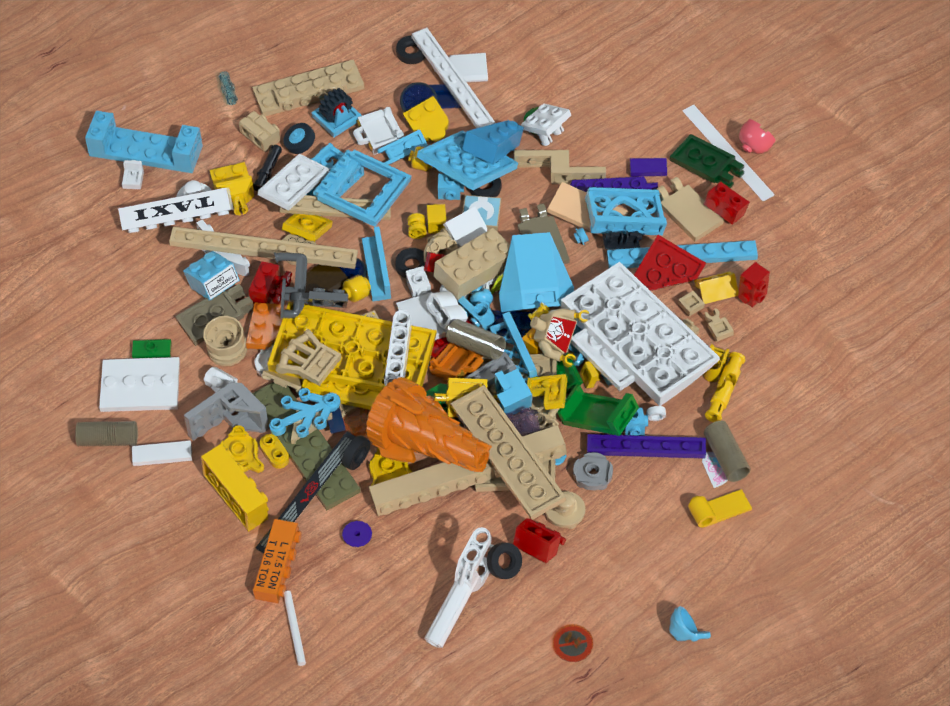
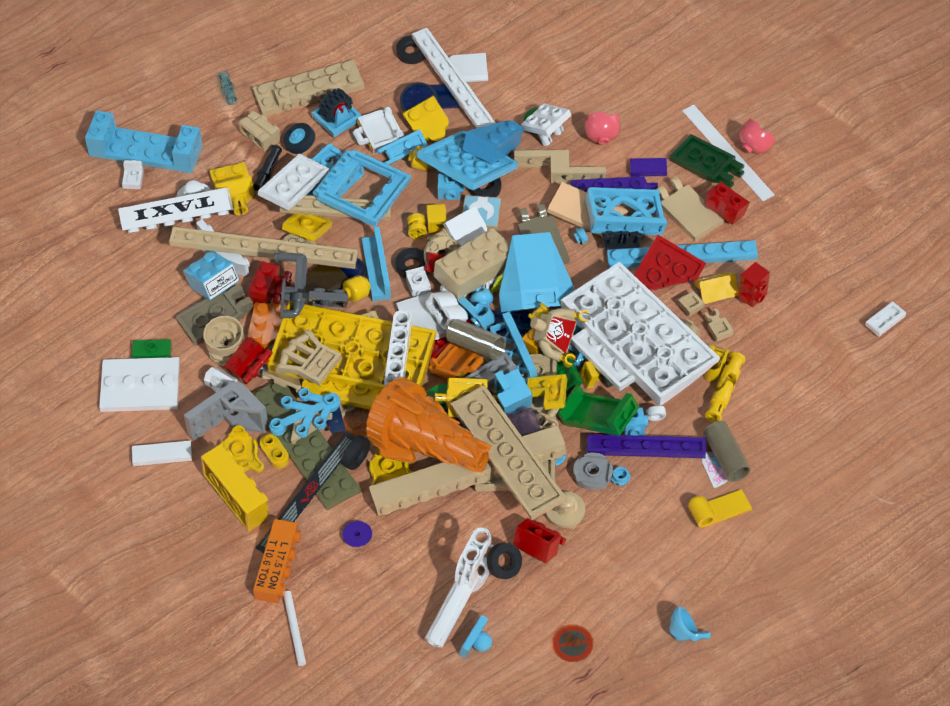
dark tan piece [75,421,138,447] -> none
none -> red brick [224,337,273,385]
none -> medium azure tile [459,615,492,658]
none -> coral cylinder [584,112,620,145]
none -> medium azure plate [611,467,631,486]
none -> white plate [865,301,906,337]

